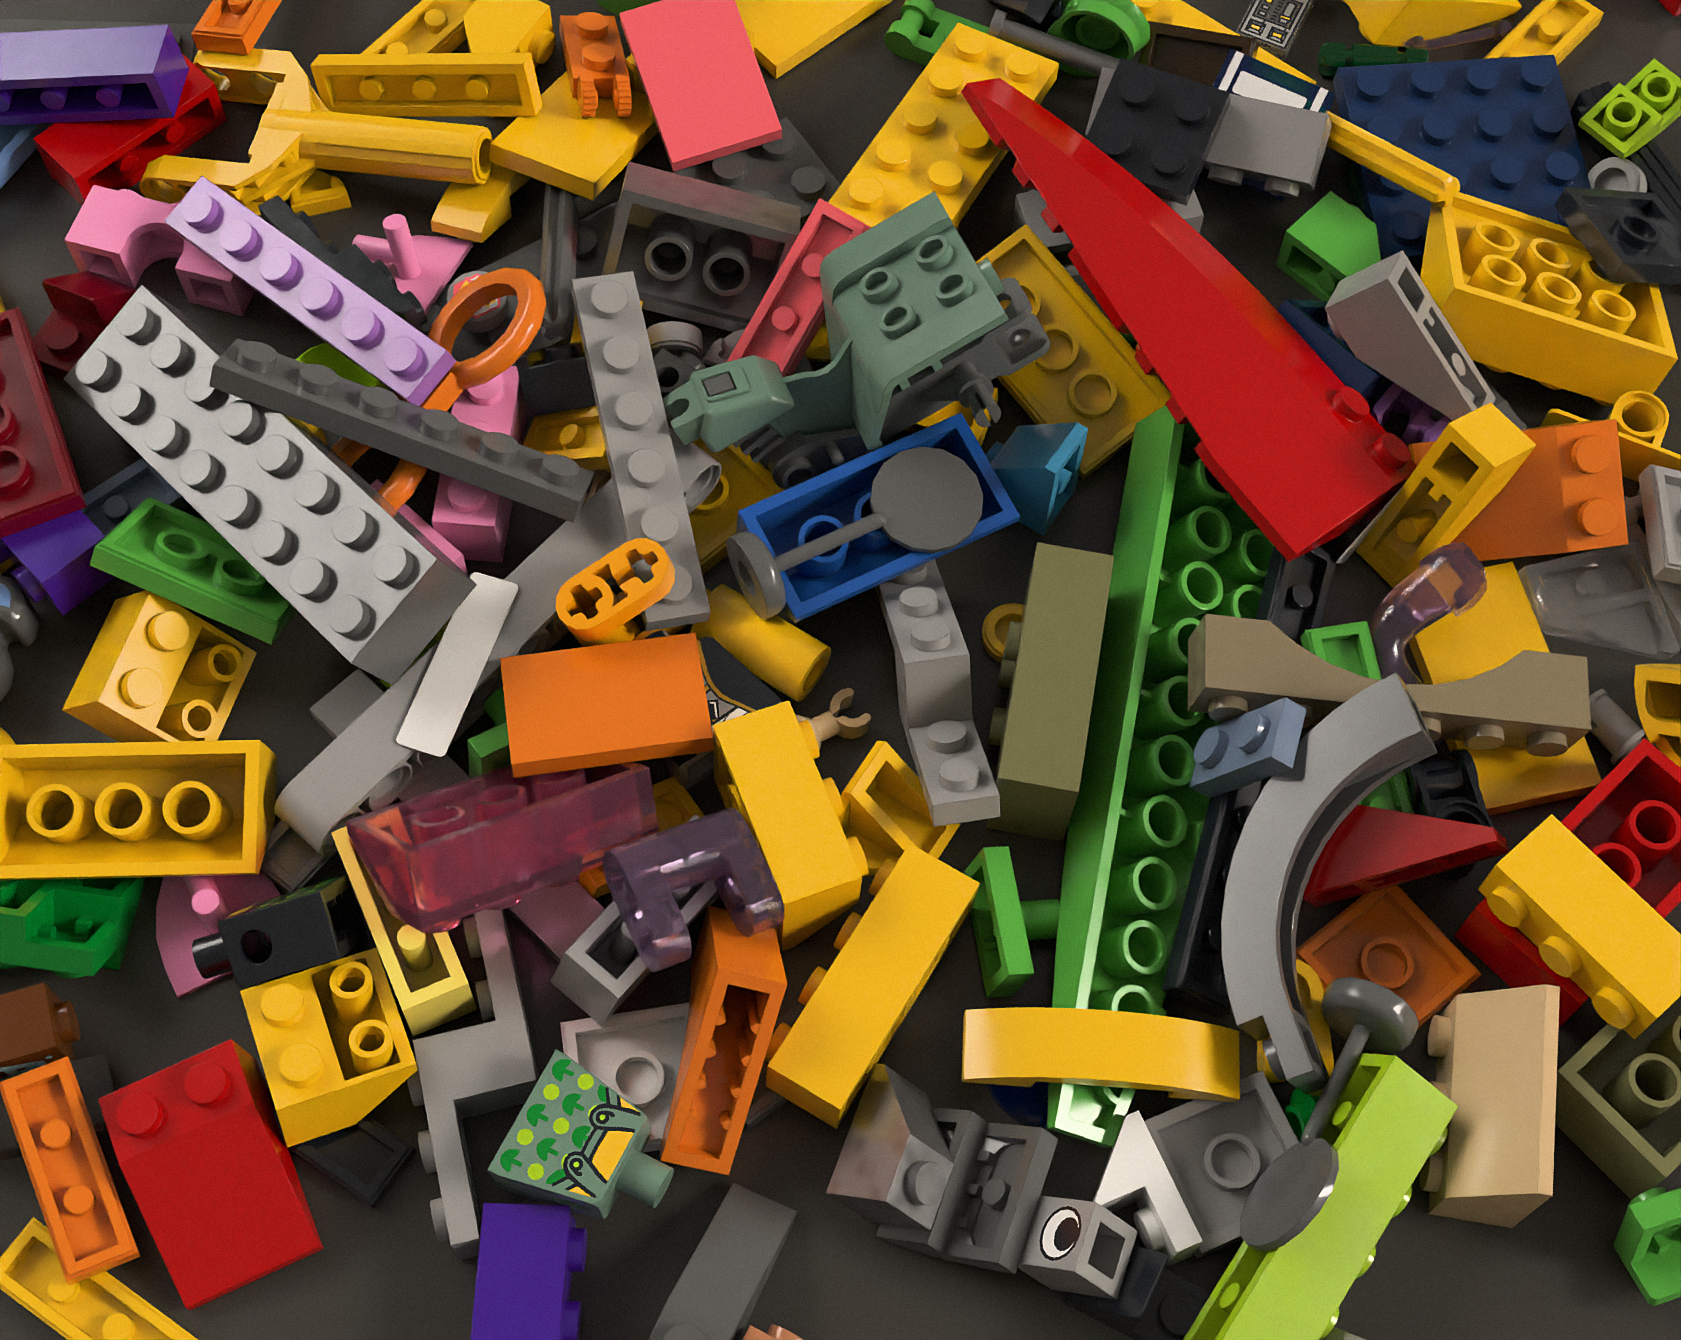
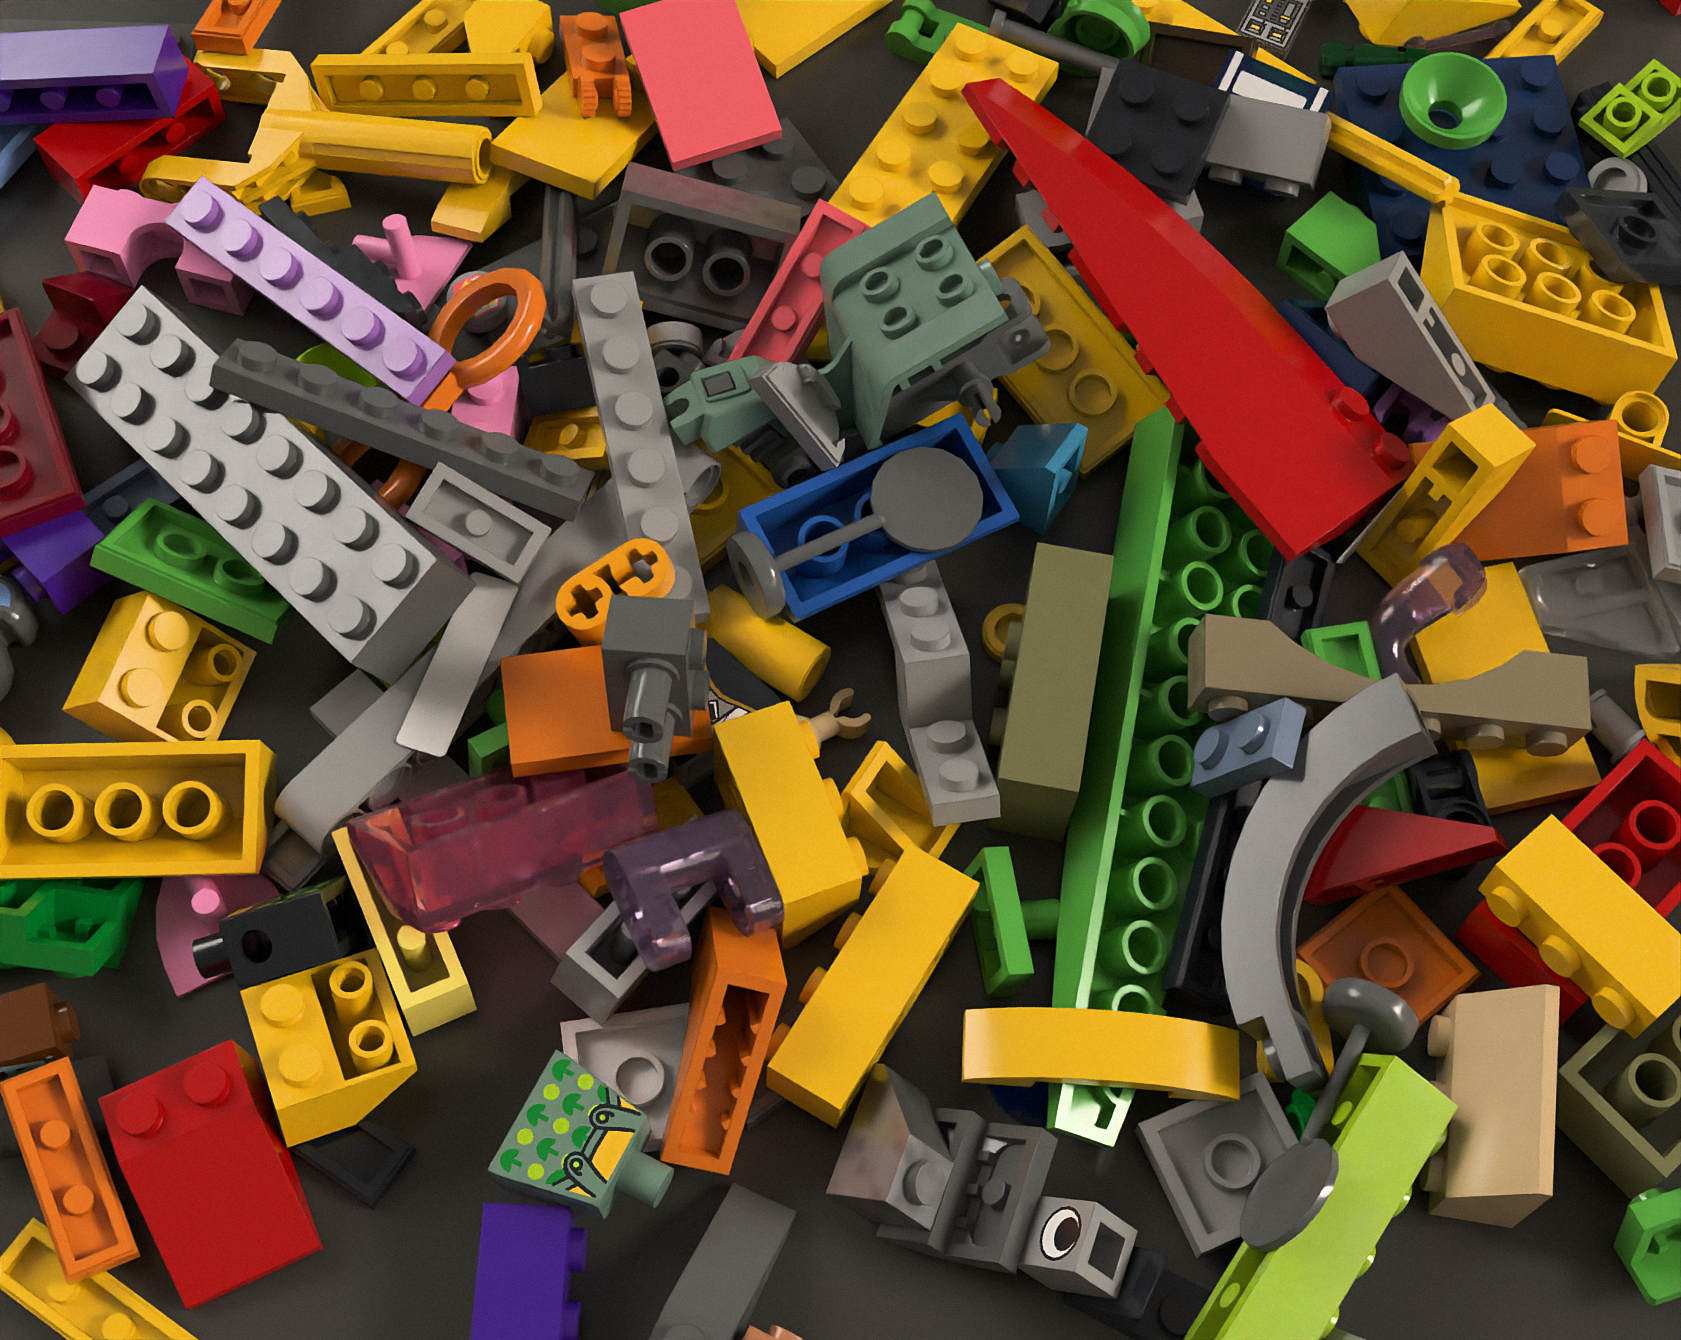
light grey bracket [407,887,539,1260] -> none
white slope [1092,1110,1203,1267] -> none
none -> light grey plate [405,462,552,586]
none -> dark grey brick [601,595,710,783]
none -> light grey tile [747,361,845,472]
none -> bright green piece [1399,52,1507,150]

